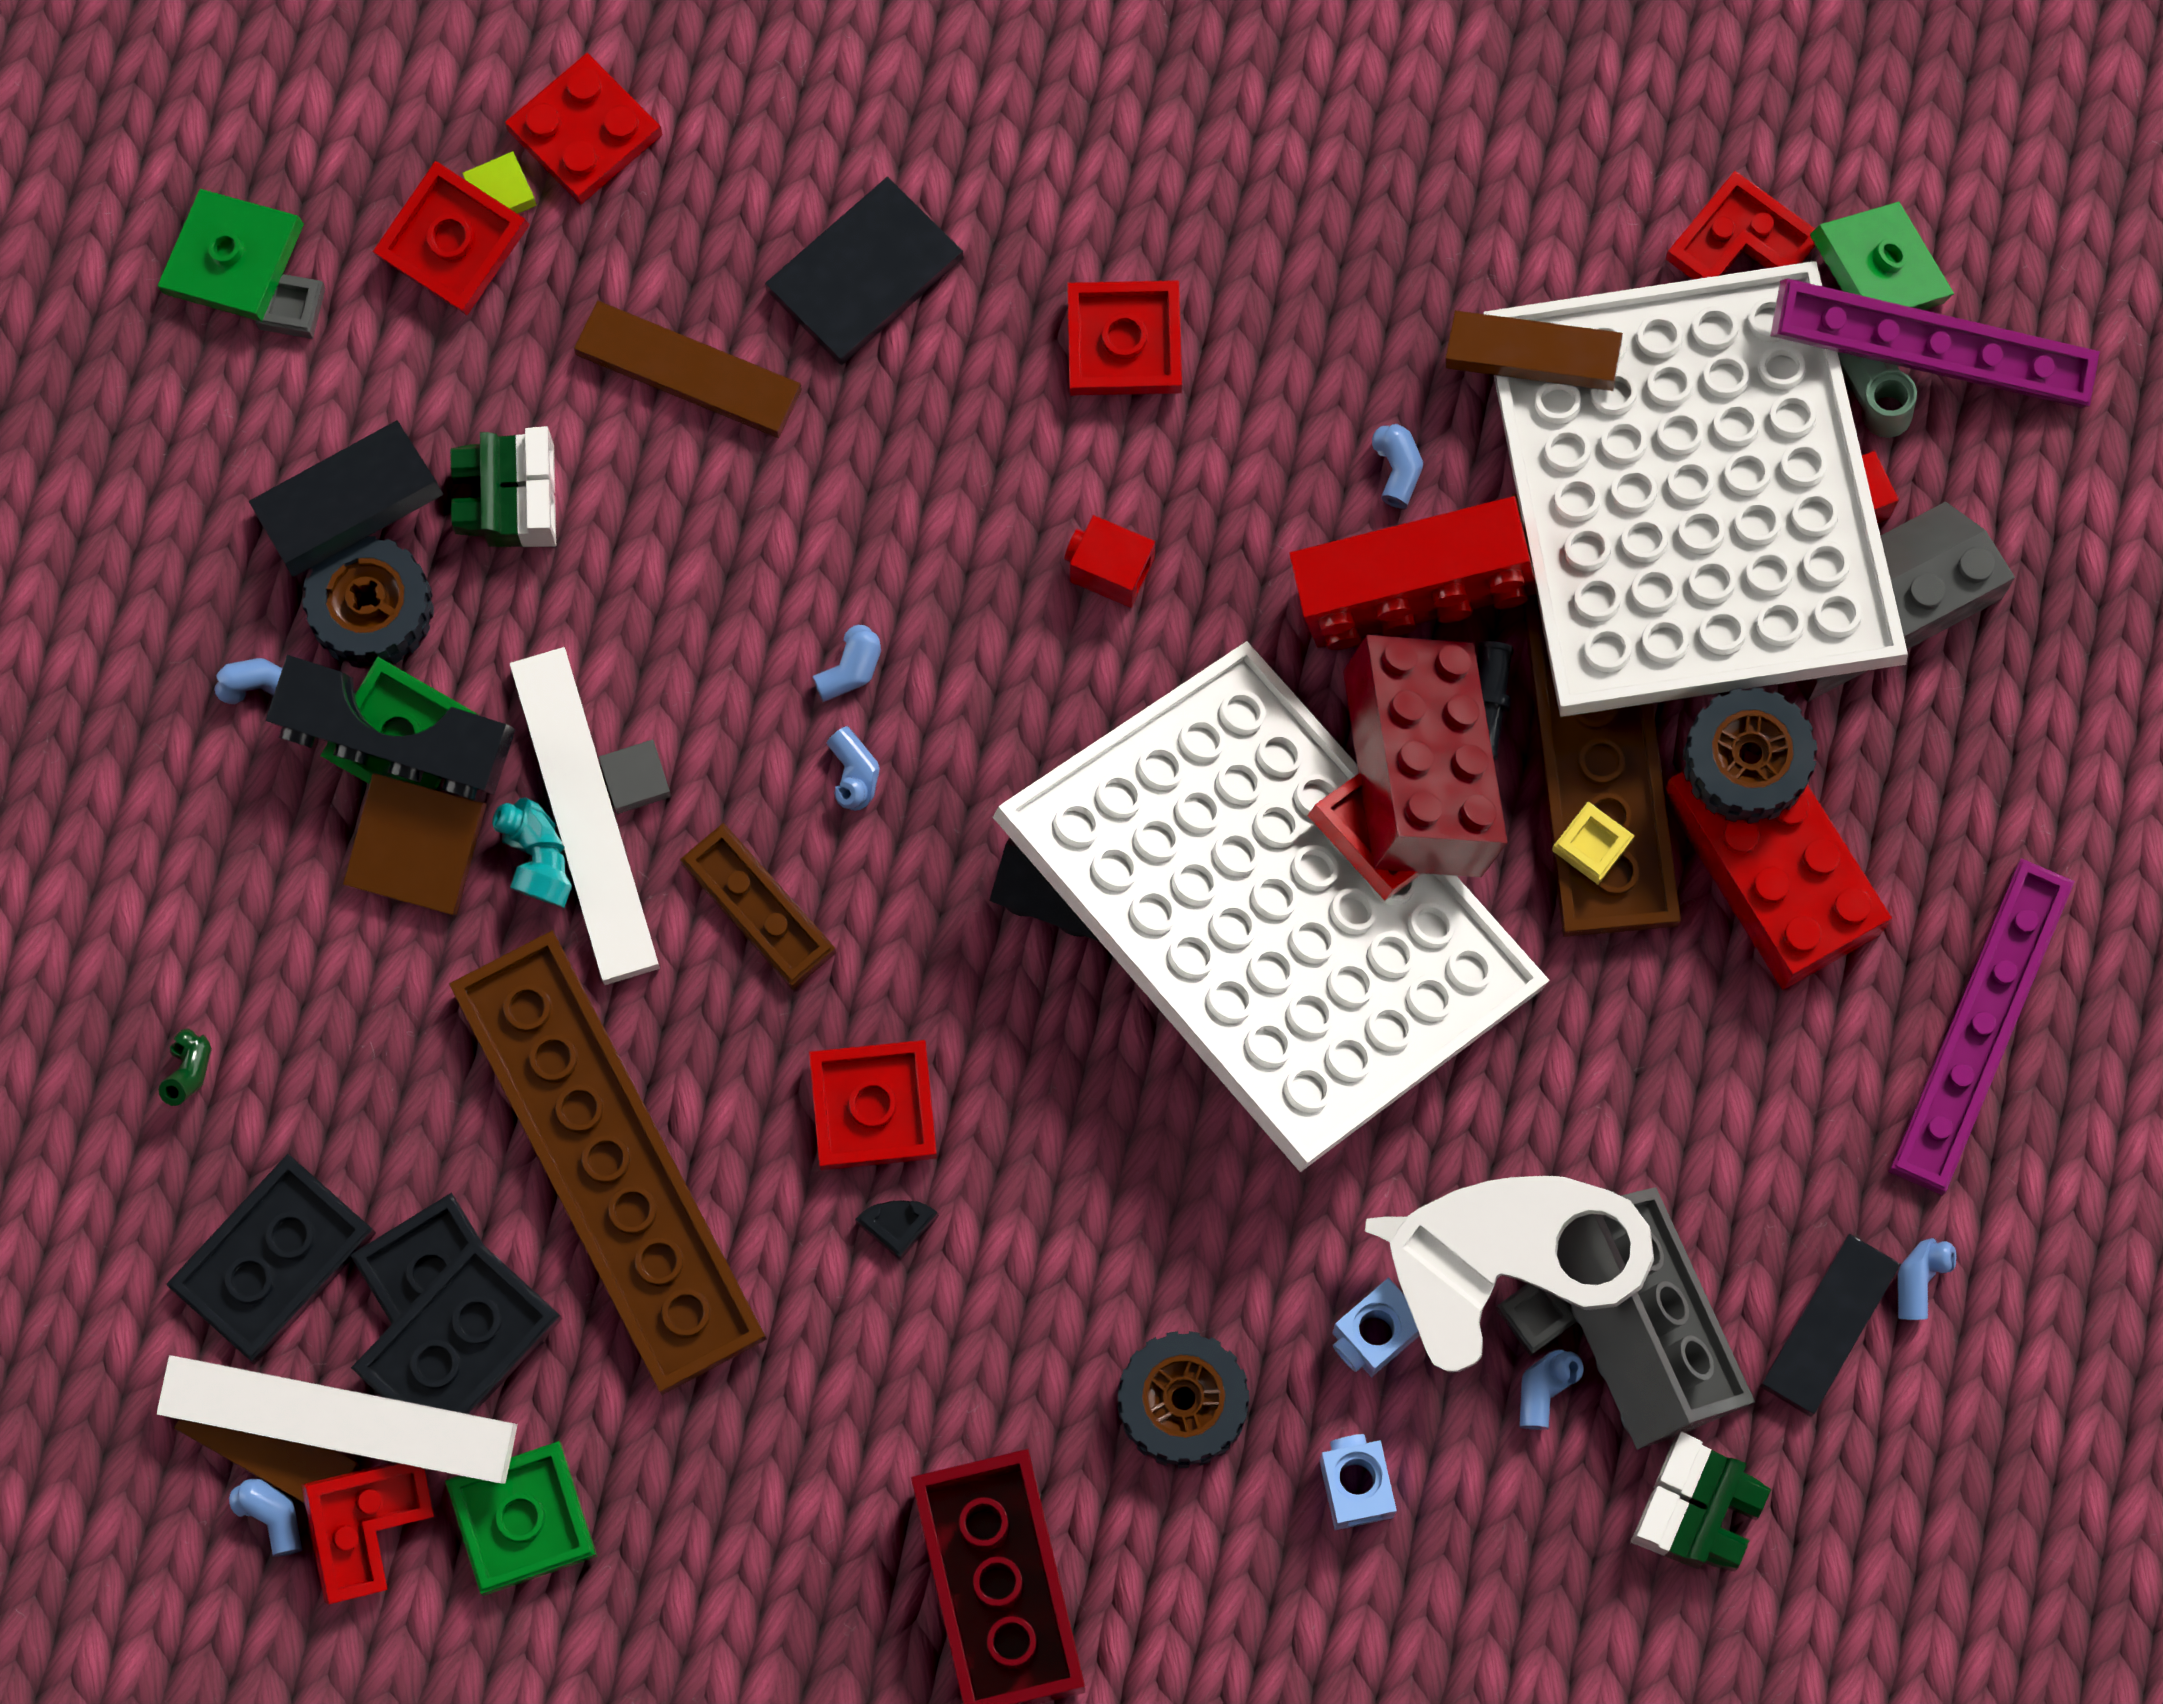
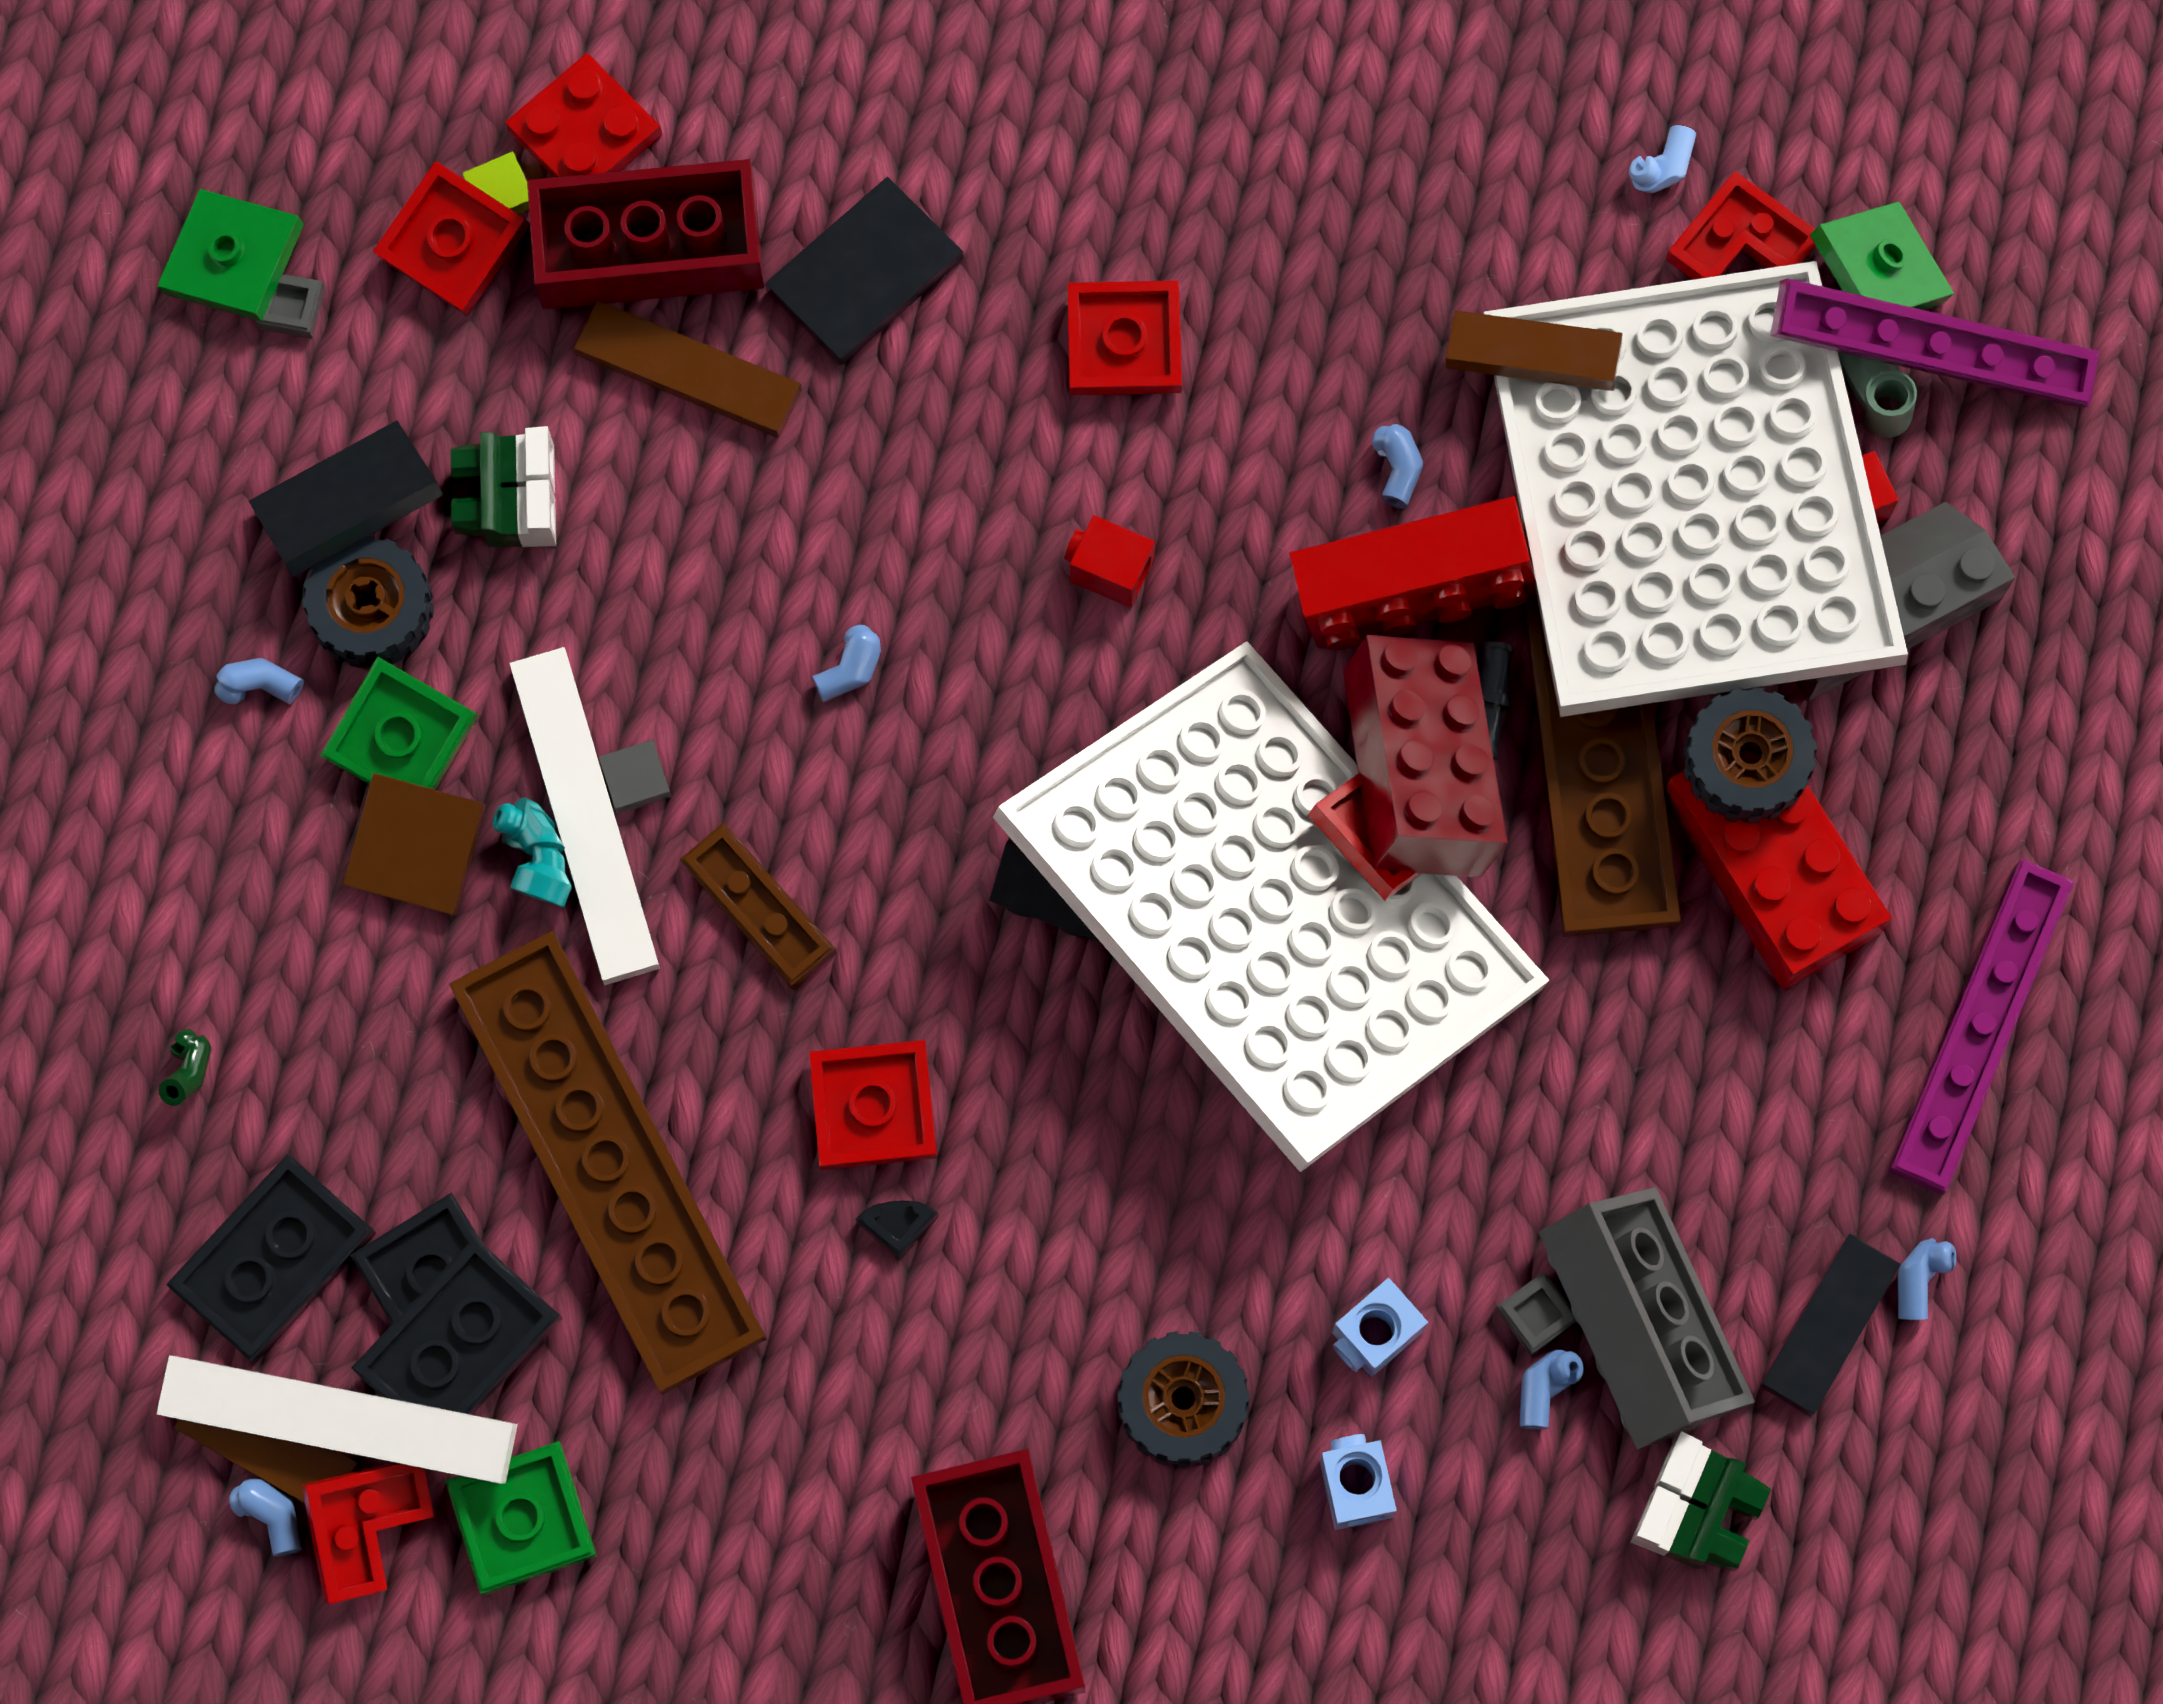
black arch [265,655,516,800] -> none
medium blue arm [827,726,880,811] -> none
white animal [1365,1176,1654,1372] -> none
light yellow tile [1552,802,1635,885] -> none
none -> dark red brick [527,159,764,309]
none -> light blue arm [1629,125,1697,193]

